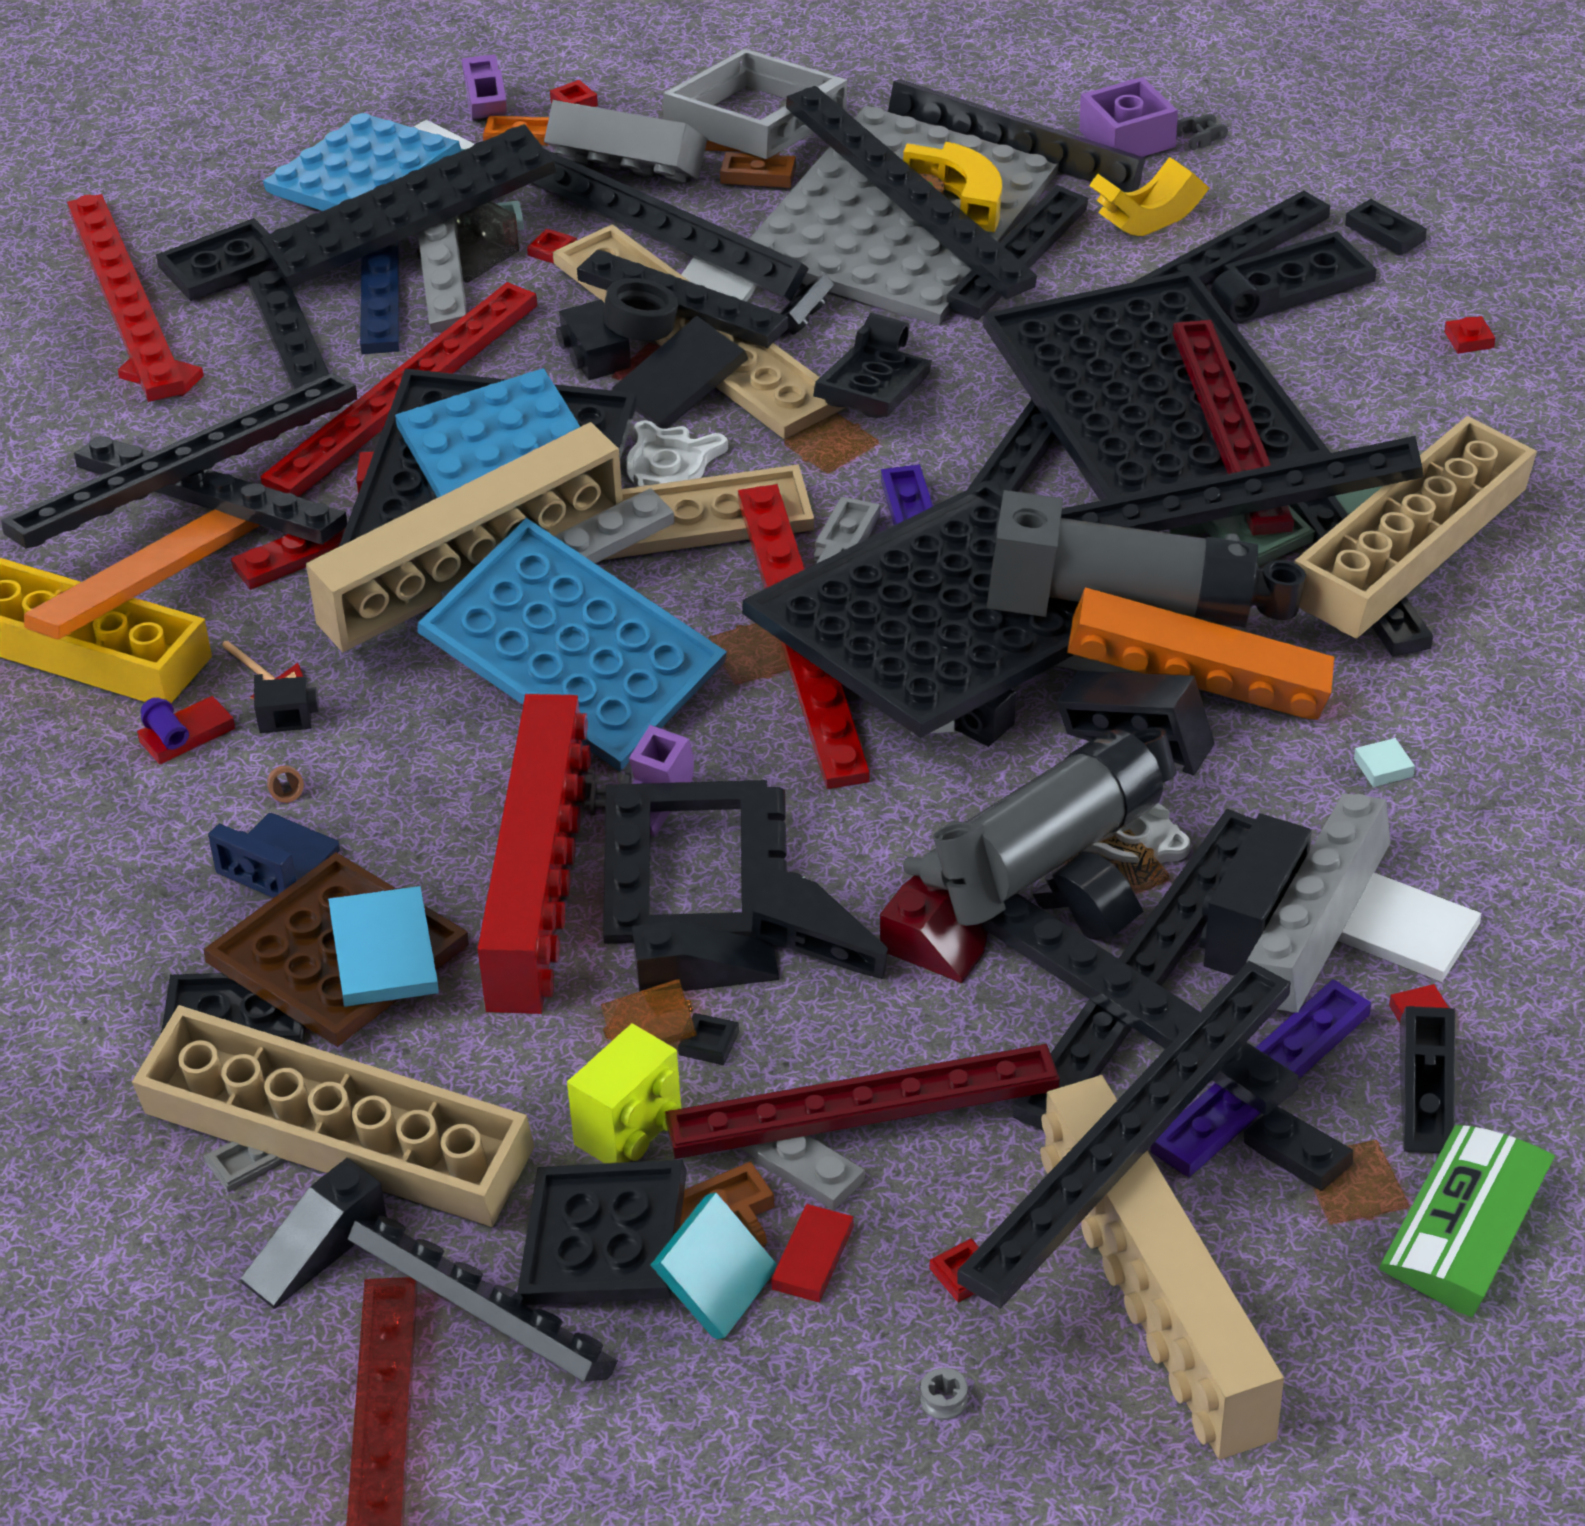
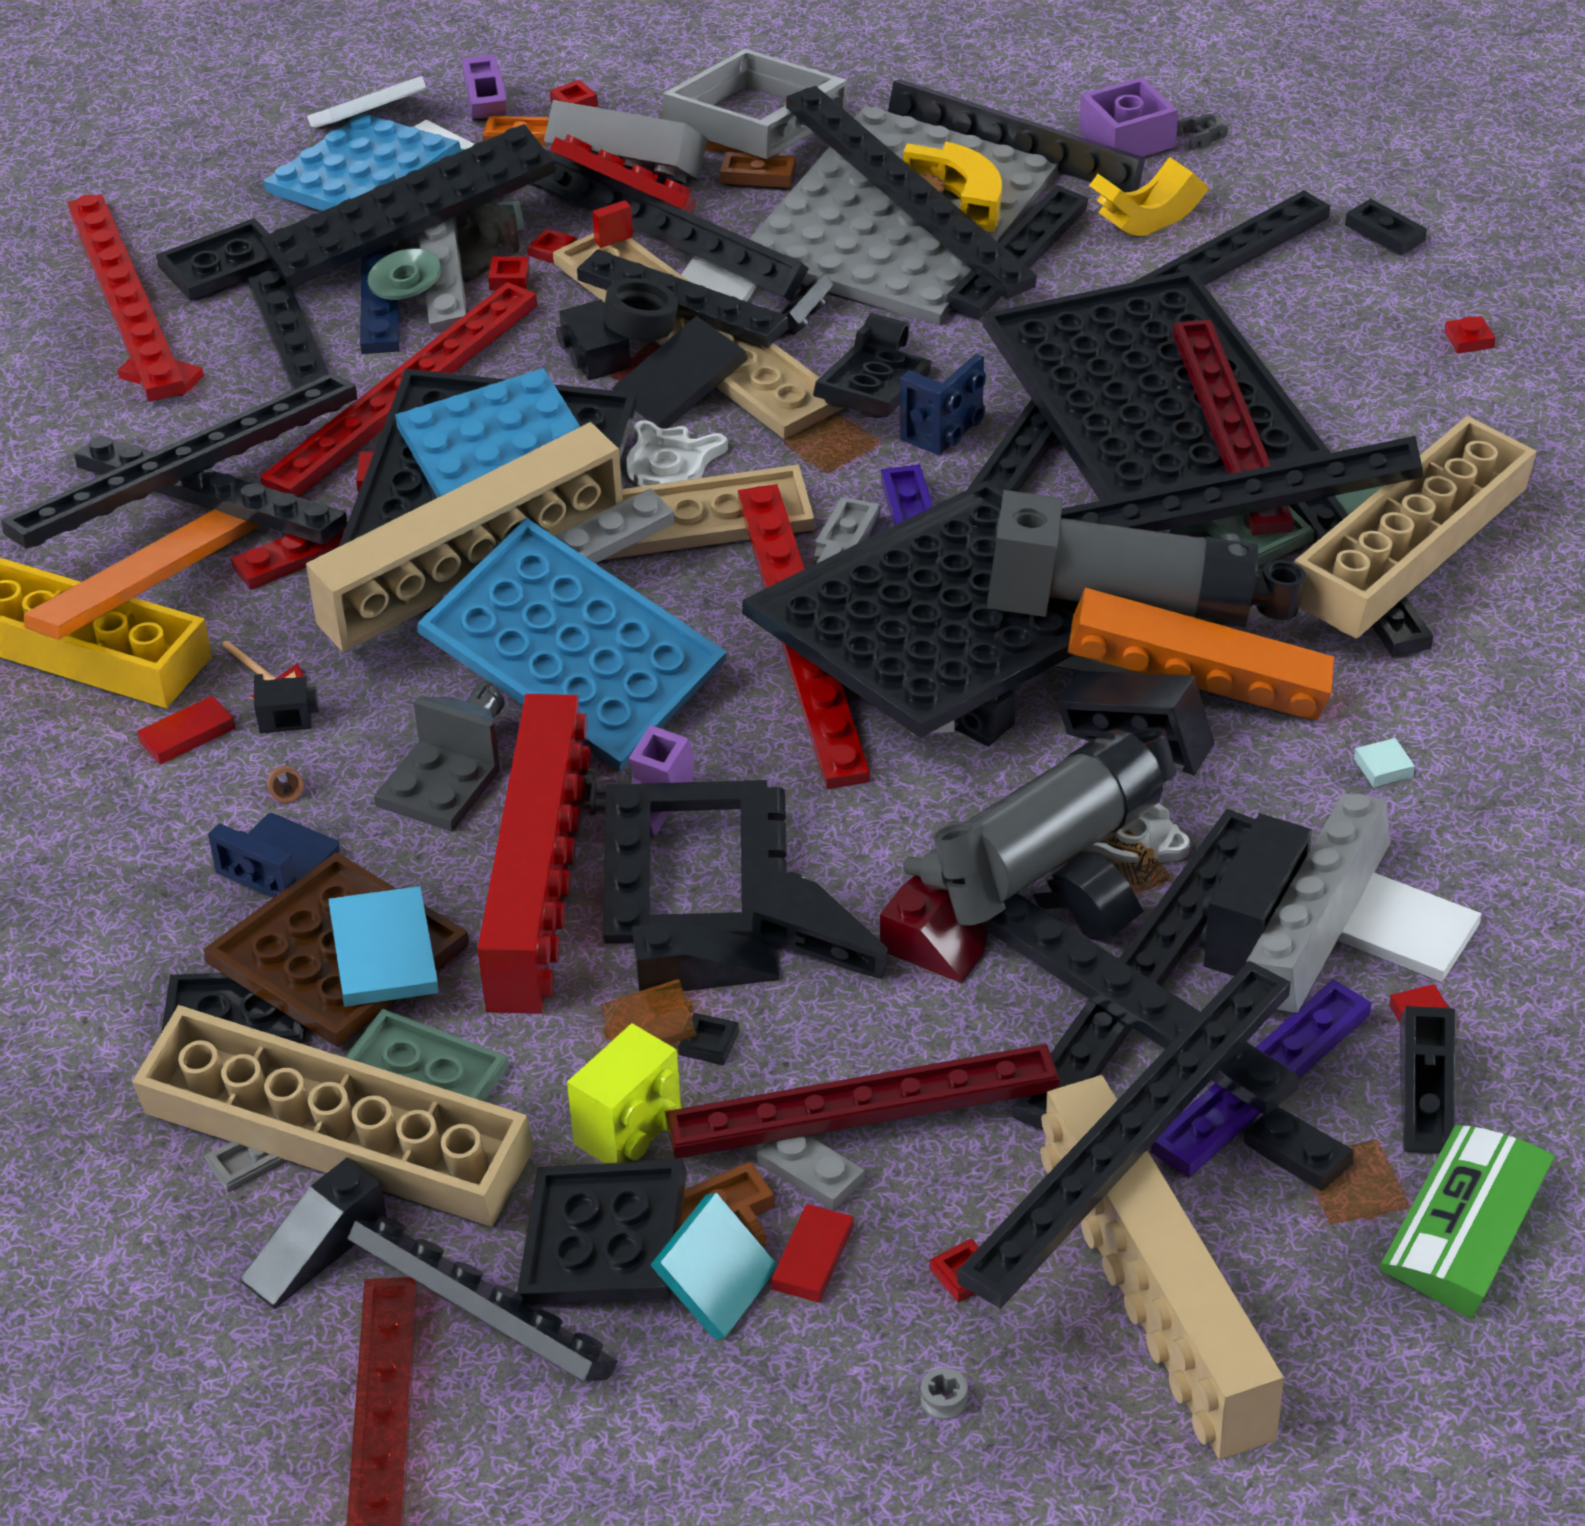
dark purple pin [140,697,189,750] -> none
clear orange piece [708,623,789,685] -> none
black hinge [1211,231,1377,322] -> none
none -> white tile [307,76,426,128]
none -> sand green tile [345,1009,509,1102]
none -> sand green dish [367,249,441,300]
none -> dark grey plate [374,684,505,832]
none -> red plate [488,256,530,290]
none -> red plate [550,134,697,213]
none -> red tile [592,200,633,248]
none -> dark blue bracket [900,354,986,455]

